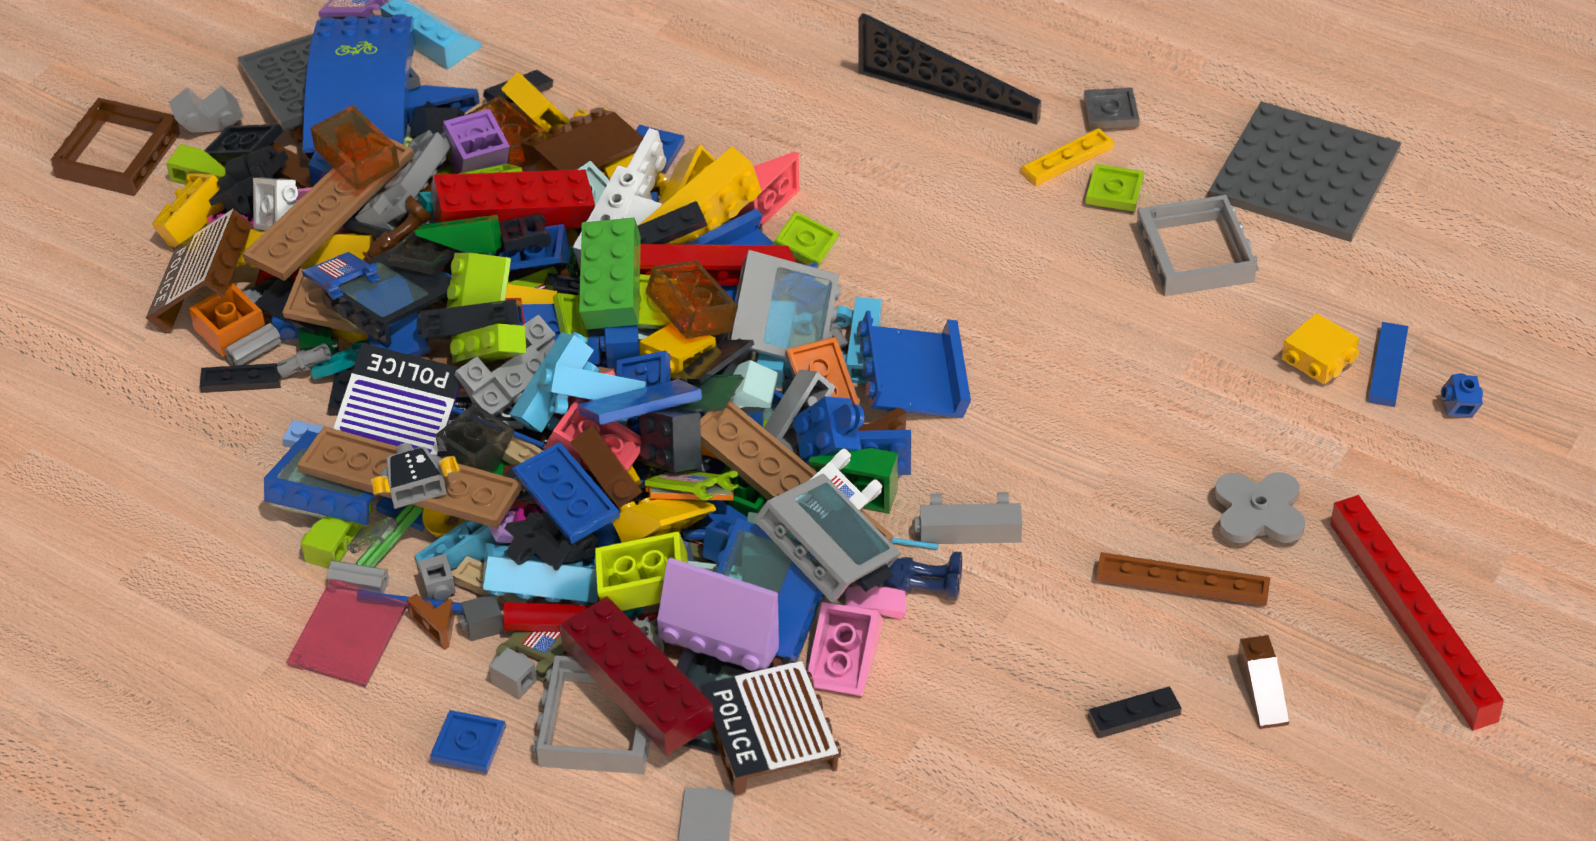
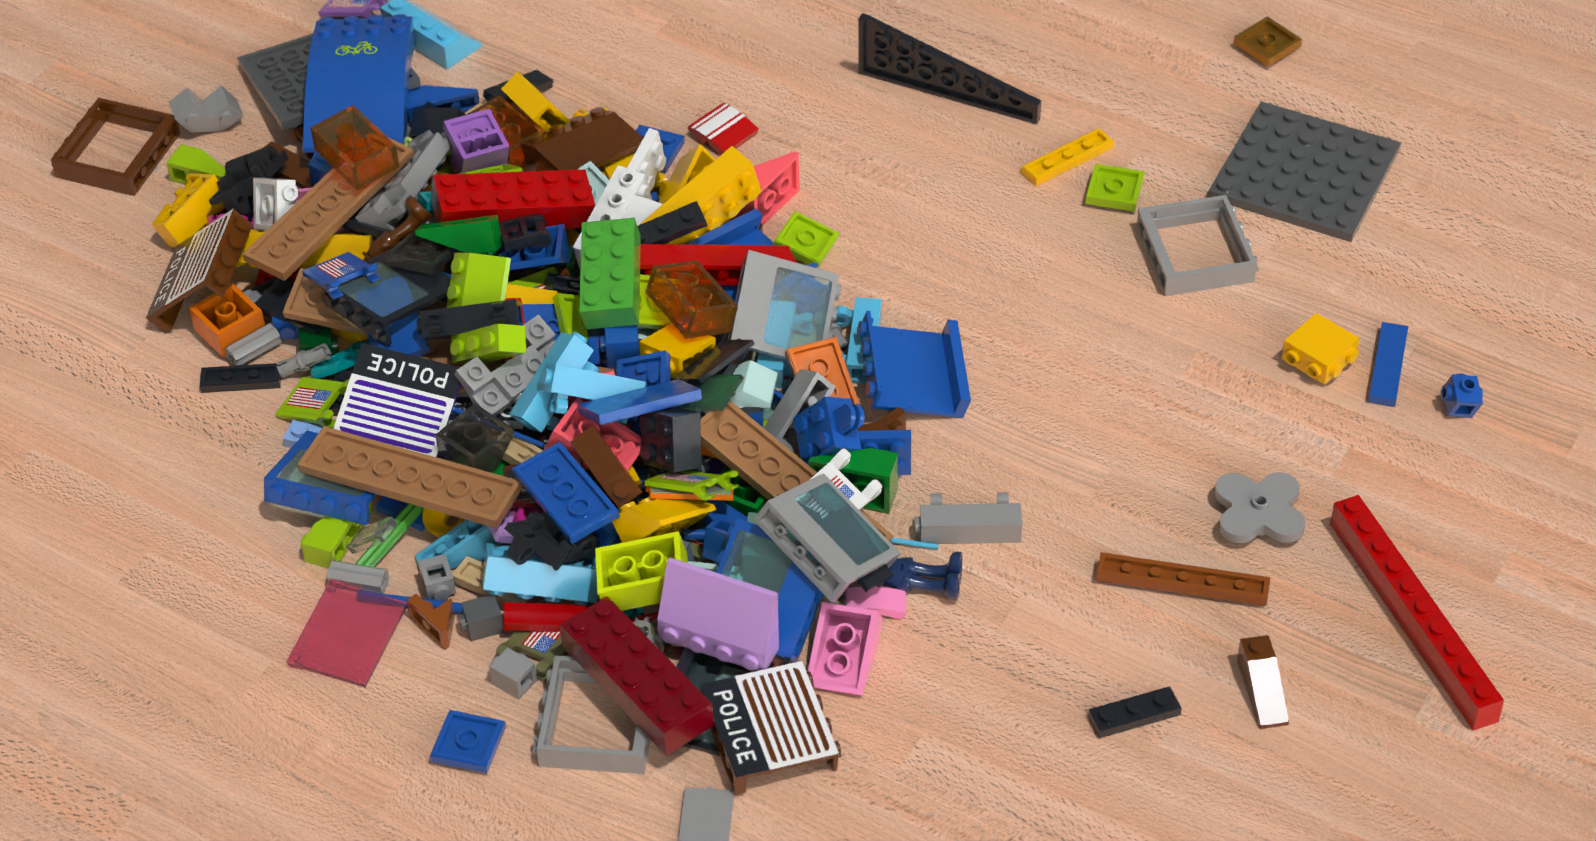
black tile [204,124,283,162] -> none
torso [371,443,460,508] -> none
flat silver plate [1084,87,1140,130] -> none
none -> lime flag [275,377,350,428]
none -> red slope [687,103,759,156]
none -> pearl gold plate [1233,16,1302,67]

